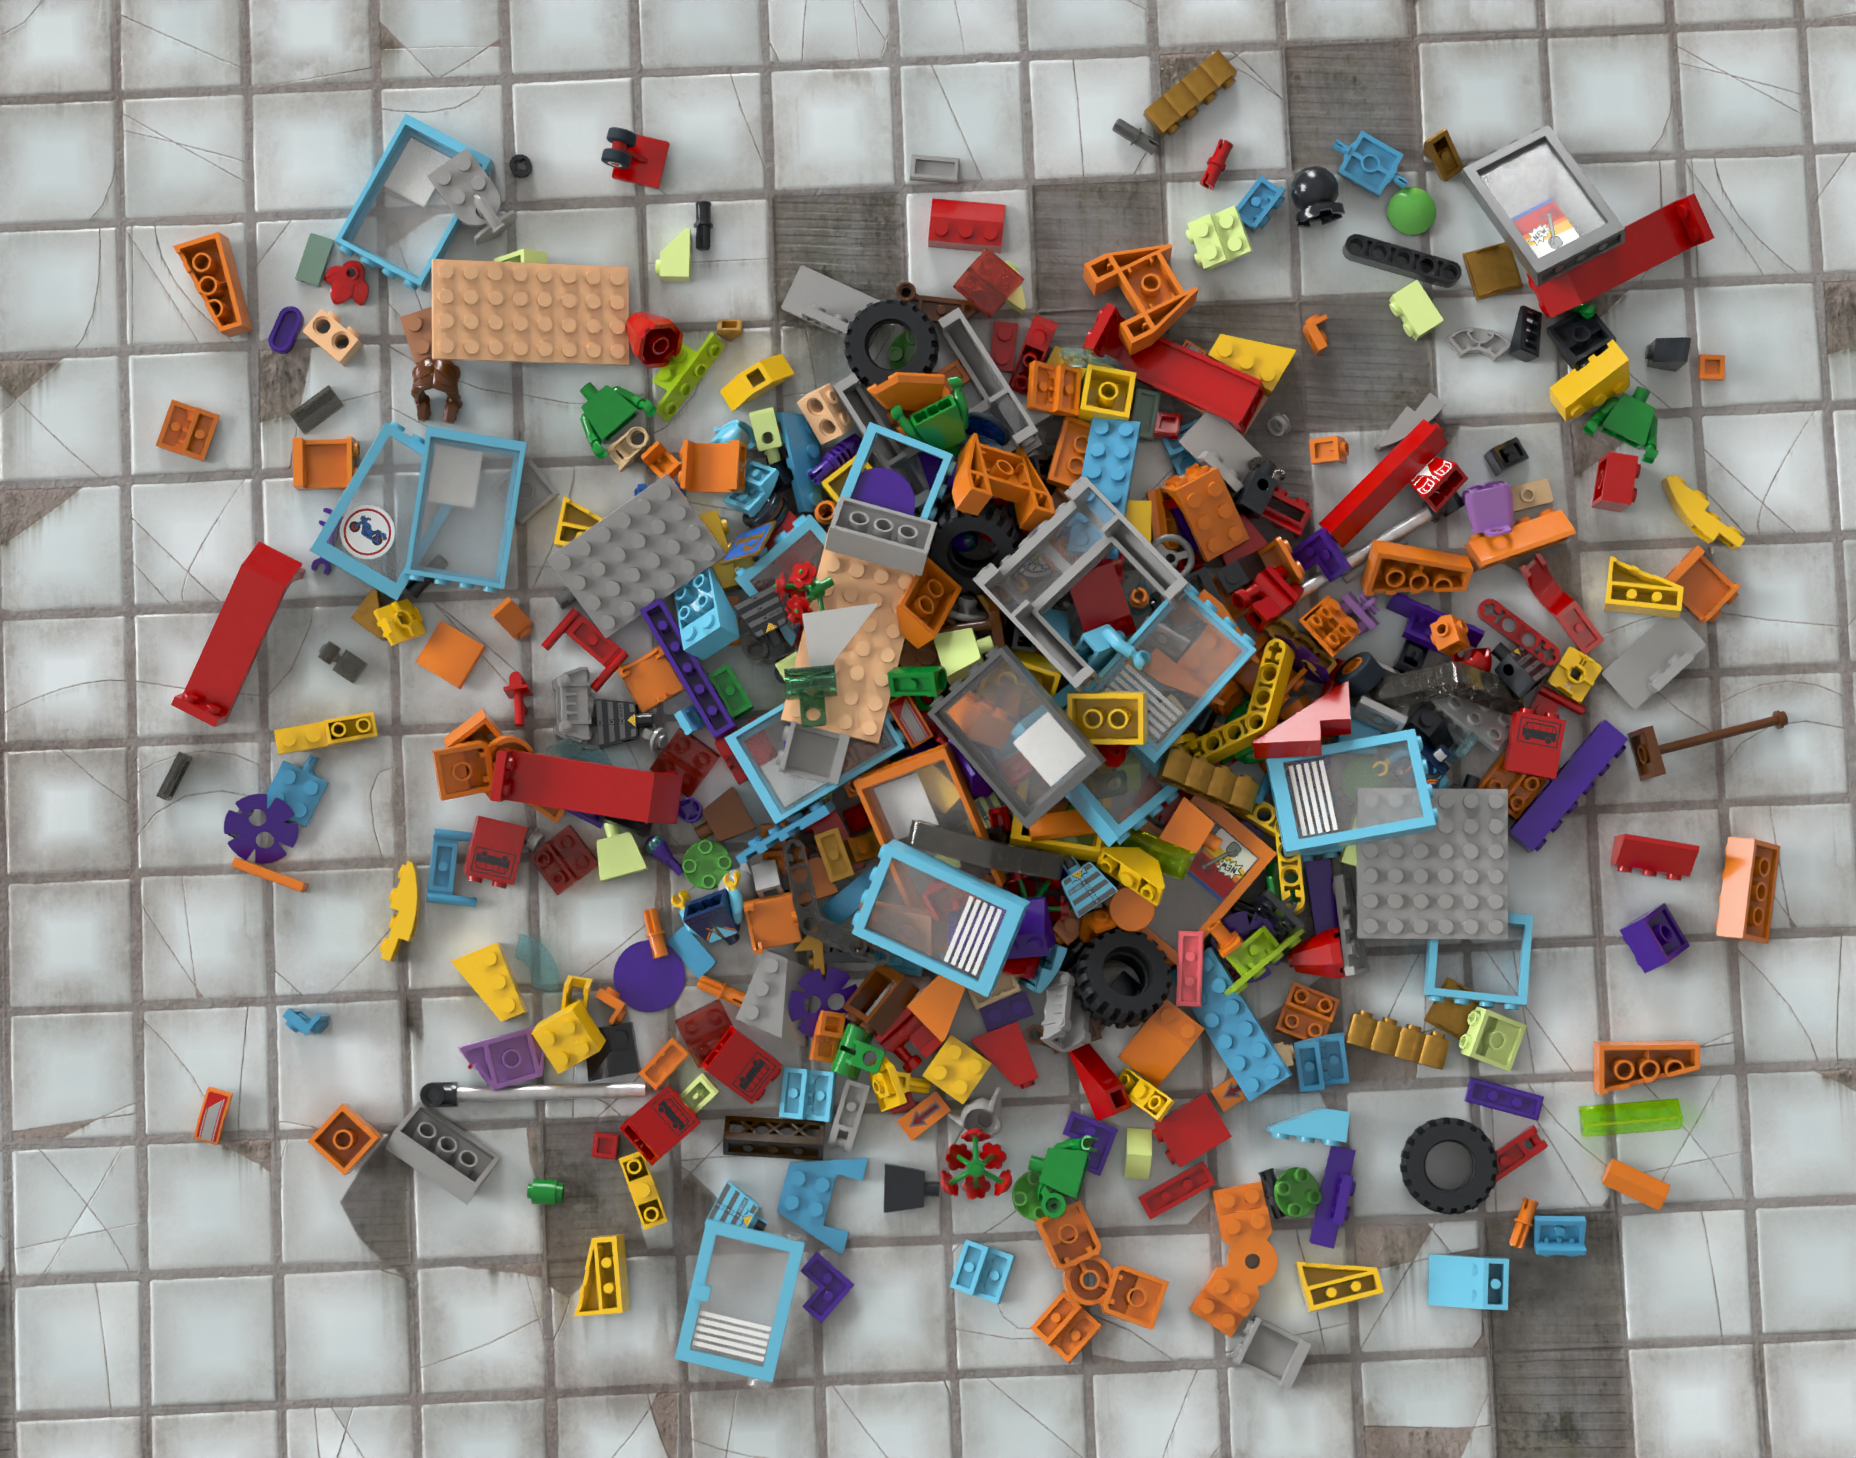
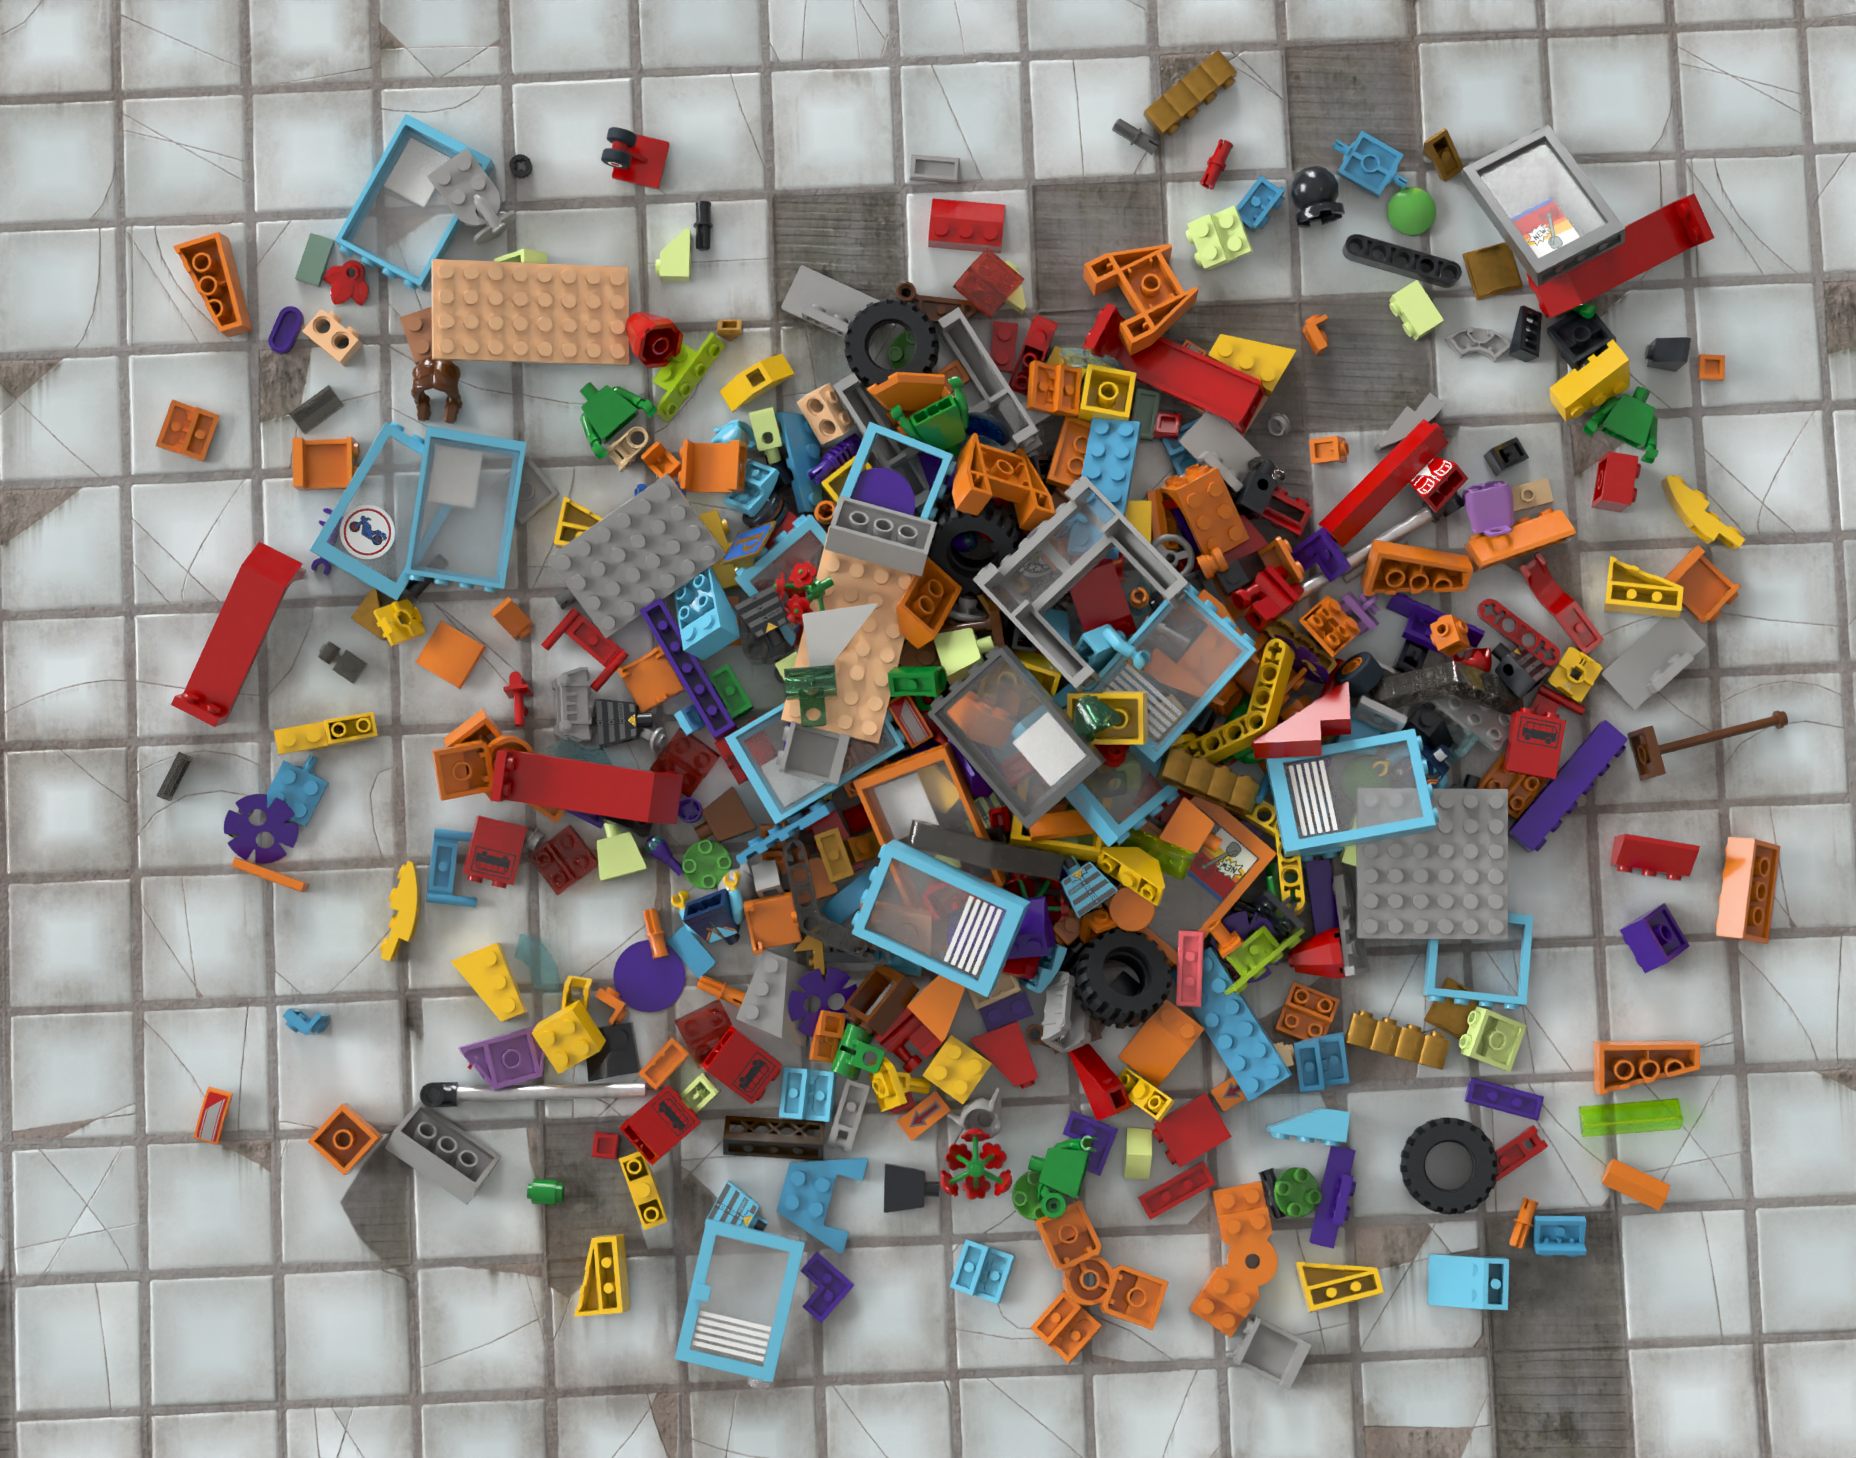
none -> clear green brick [1074,695,1122,742]
none -> orange wheel [1196,547,1229,580]

